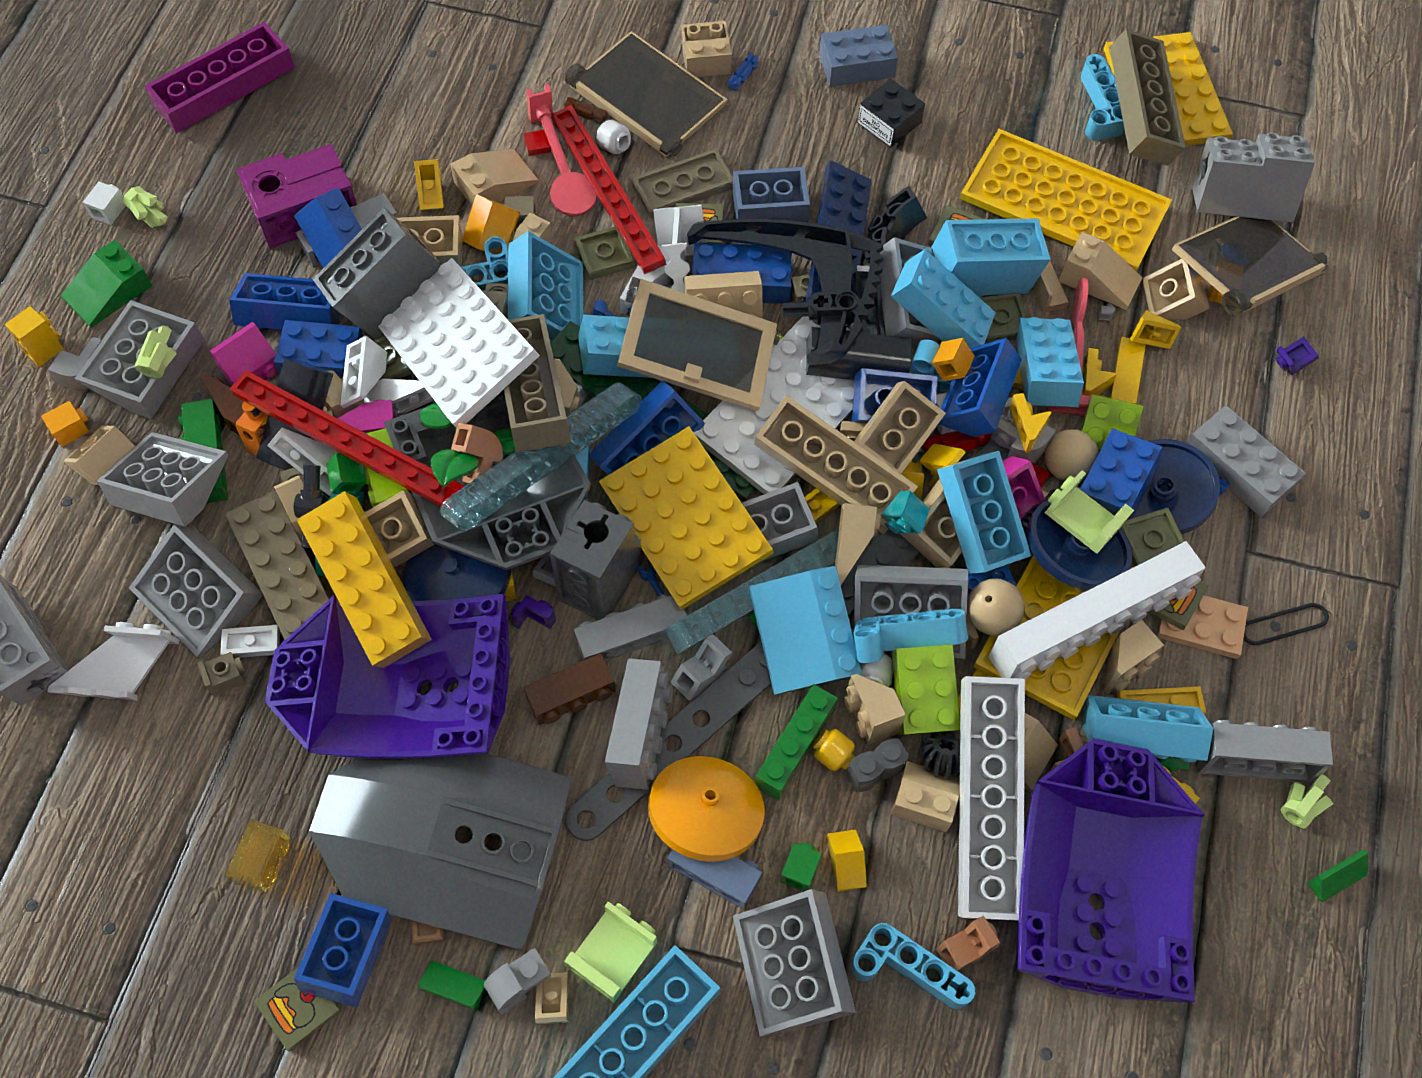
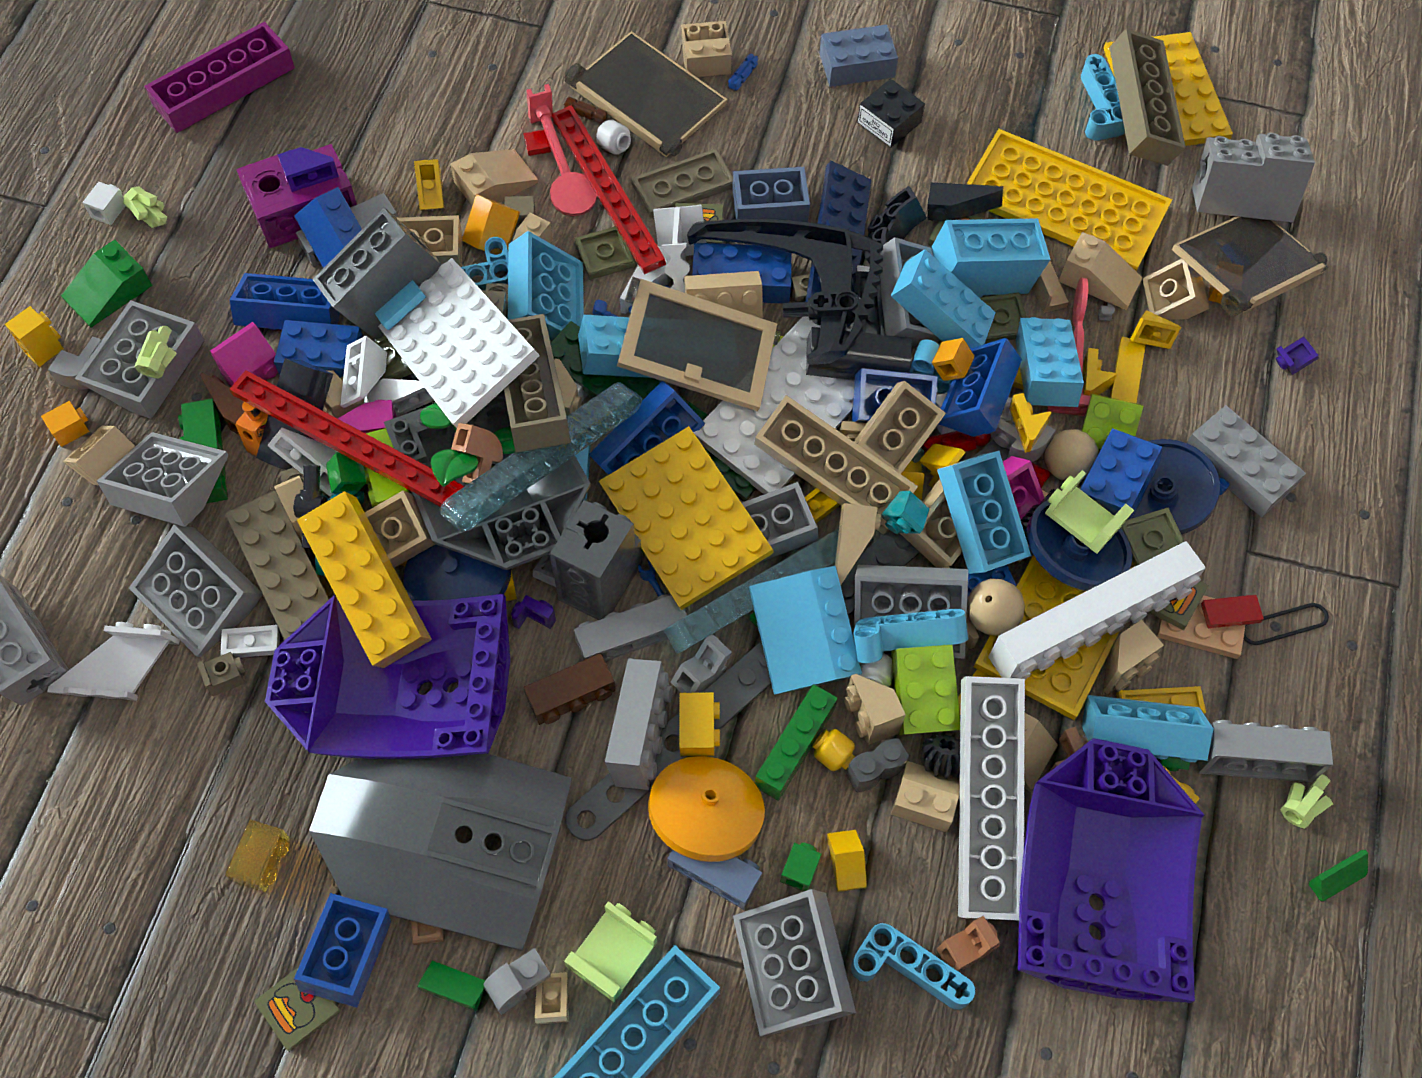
none -> dark purple slope [278,147,339,192]
none -> medium azure tile [375,280,426,330]
none -> yellow brick [679,692,720,756]
none -> black slope [928,182,1003,221]
none -> red tile [1201,595,1264,629]

